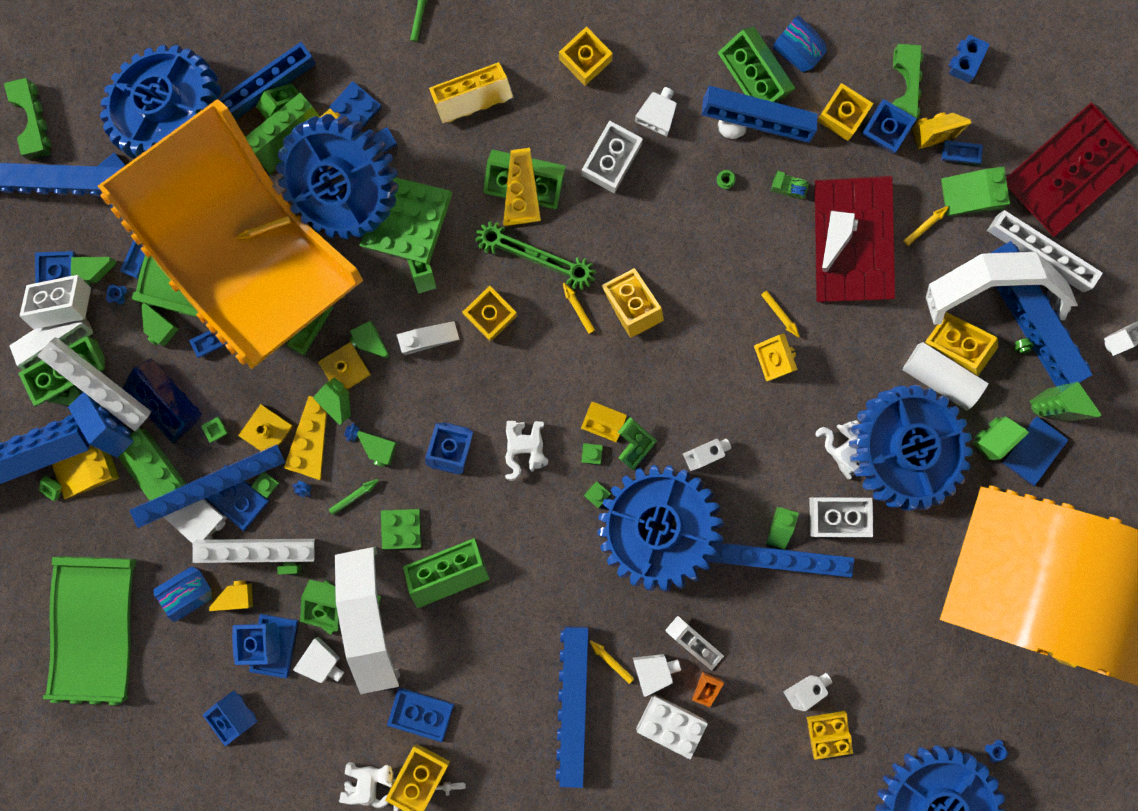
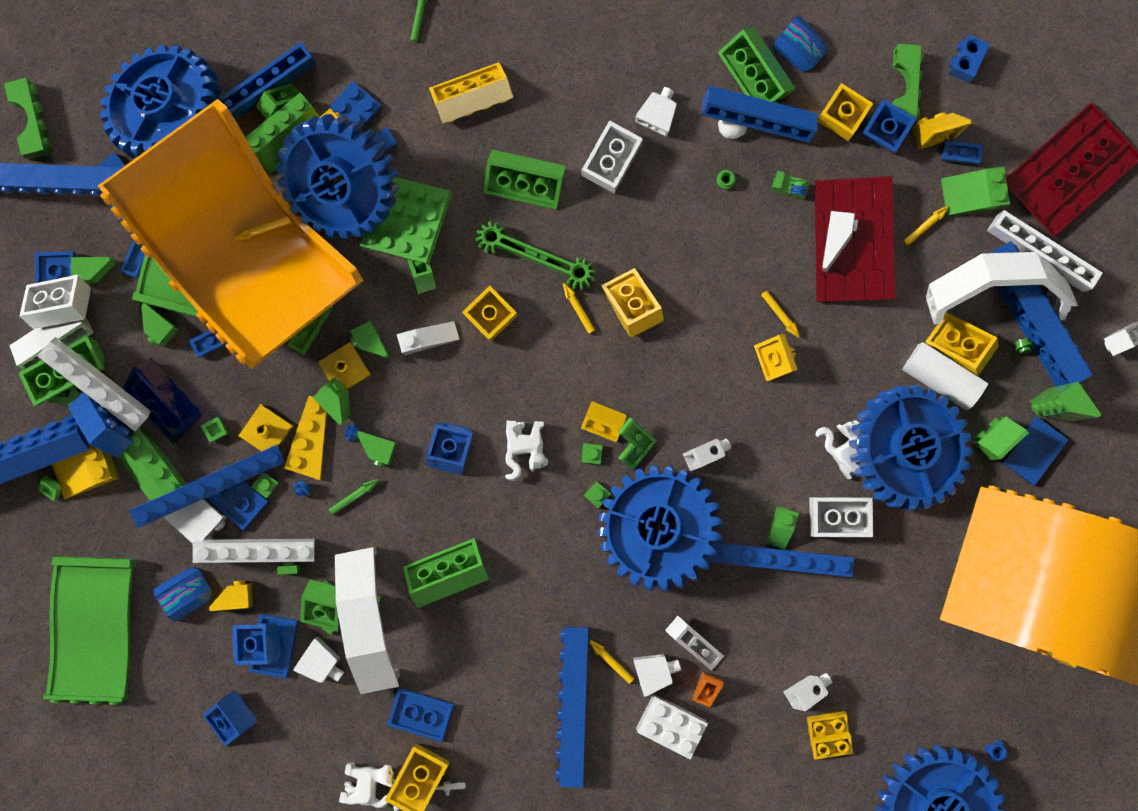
blue plate [106,284,127,305] -> none
bright green plate [381,509,421,549] -> none
yellow wing [503,148,541,226] -> none
yellow brick [559,26,613,86] -> none

